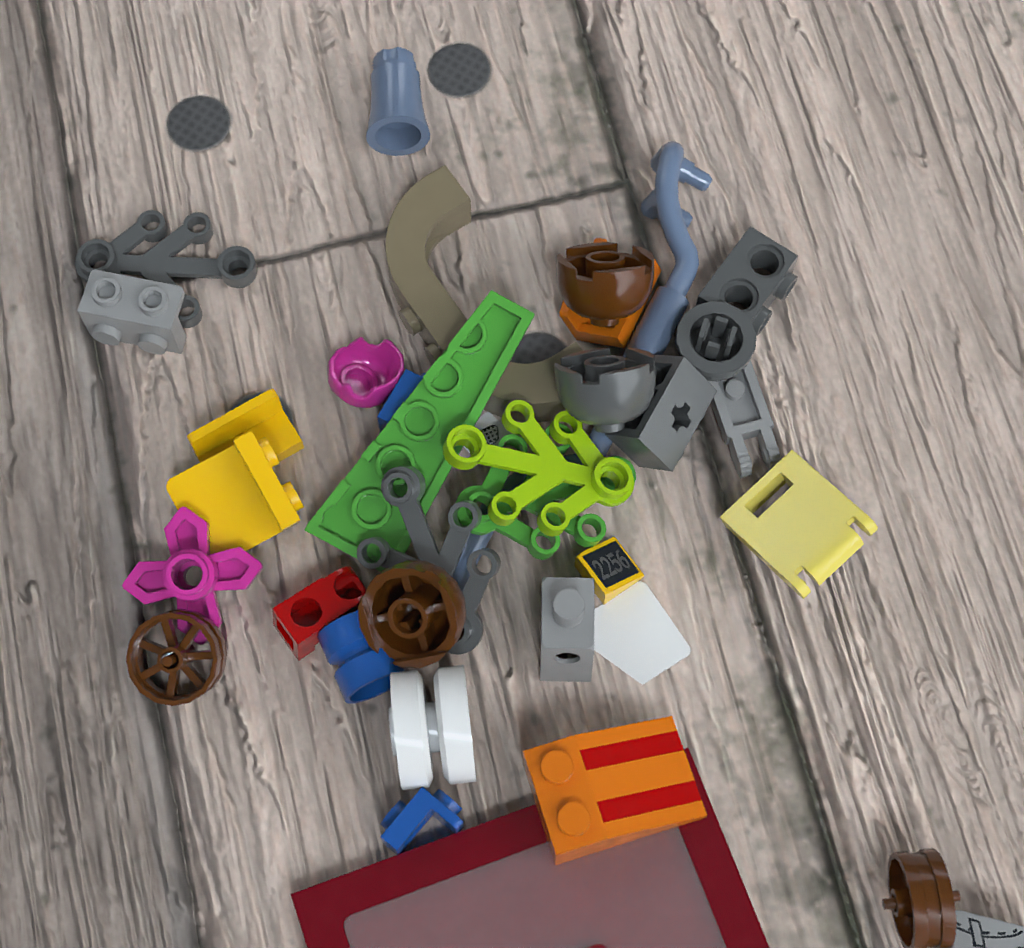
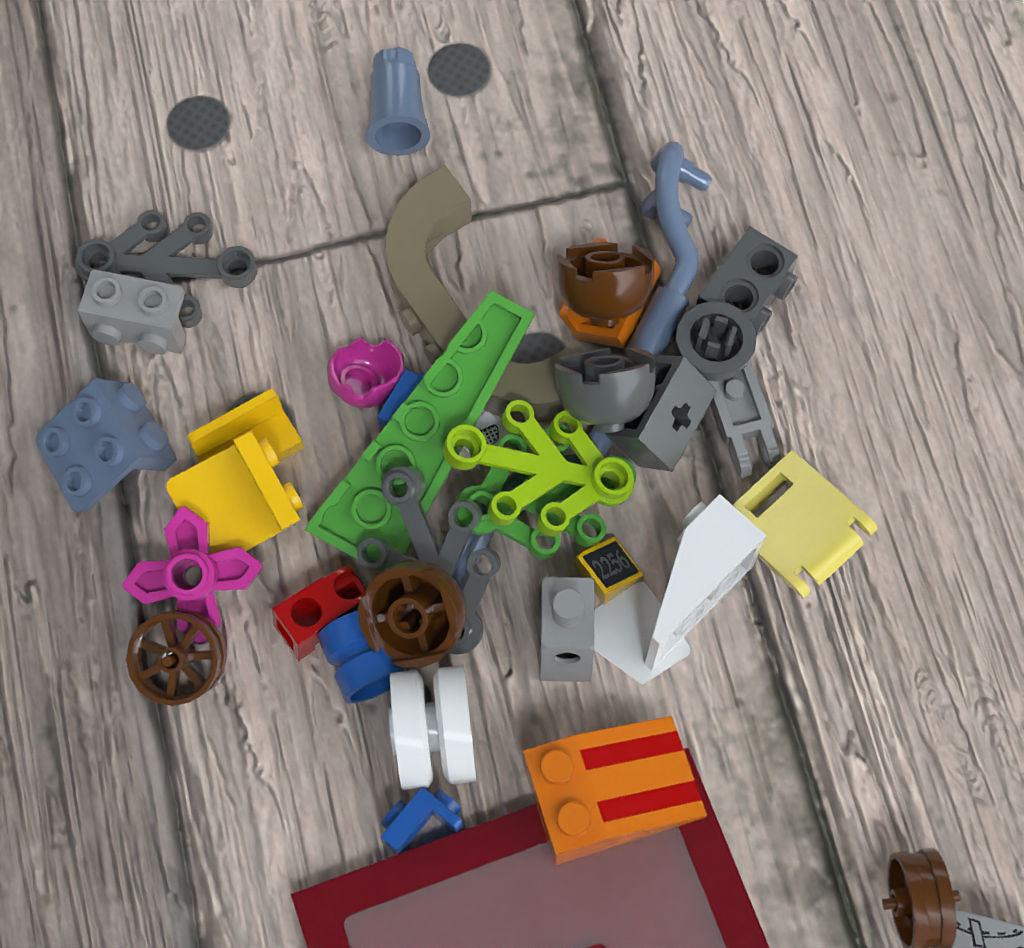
none -> sand blue bracket [36,378,177,512]
none -> white slope [644,494,766,670]

